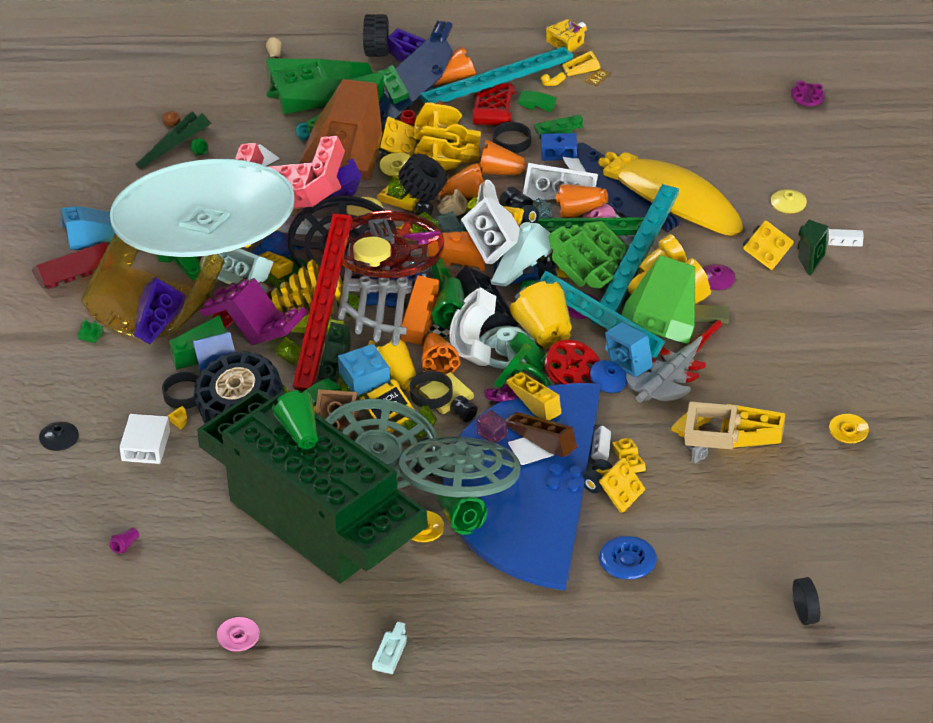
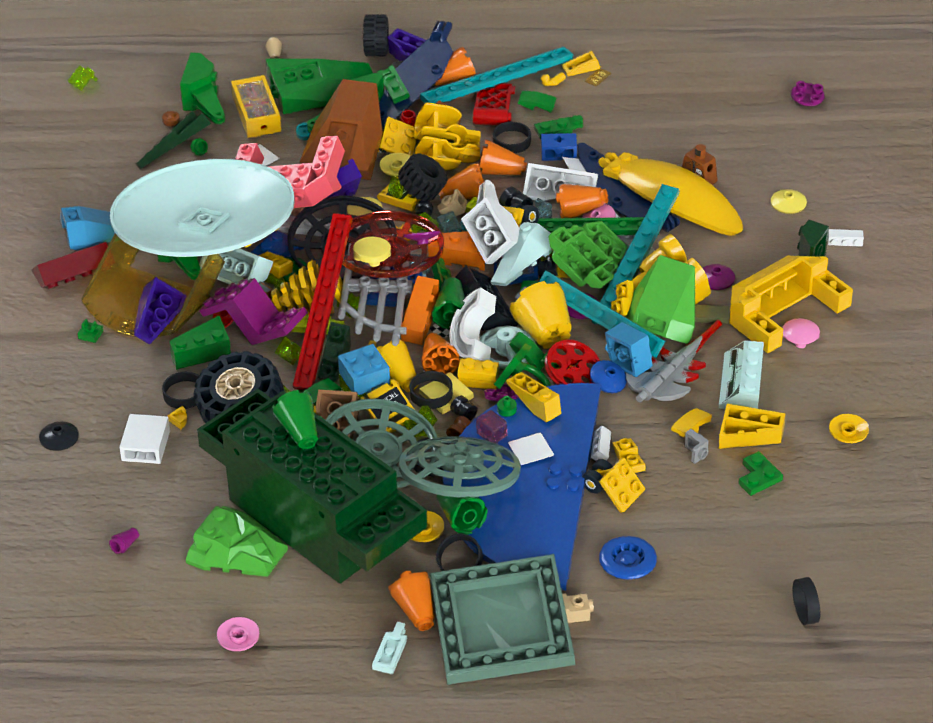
tile [192,332,235,373] -> none
dark grey tile [368,218,394,244] -> none
reddish brown slope [503,412,578,457] -> none
yellow torso [546,19,587,53] -> none
tan window [684,402,741,449] -> none
yellow plate [743,221,794,270] -> none
none -> clear neon green bracket [68,65,98,91]
none -> green slope [180,53,225,124]
none -> bright green wedge [186,506,288,577]
none -> brick [231,75,281,138]
none -> orange cone [388,571,434,631]
none -> sand green tile [430,554,575,685]
none -> black tyre [436,533,483,571]
none -> reddish brown wheel [446,416,471,437]
none -> yellow brick [458,358,499,389]
none -> green tile [497,396,517,417]
none -> tan brick [562,593,594,623]
none -> yellow slope [611,280,634,316]
none -> dark orange torso [682,144,717,185]
none -> light aqua slope [719,341,764,409]
none -> yellow wedge [729,255,853,354]
none -> green plate [738,451,783,496]
none -> bright pink dish [783,318,820,348]

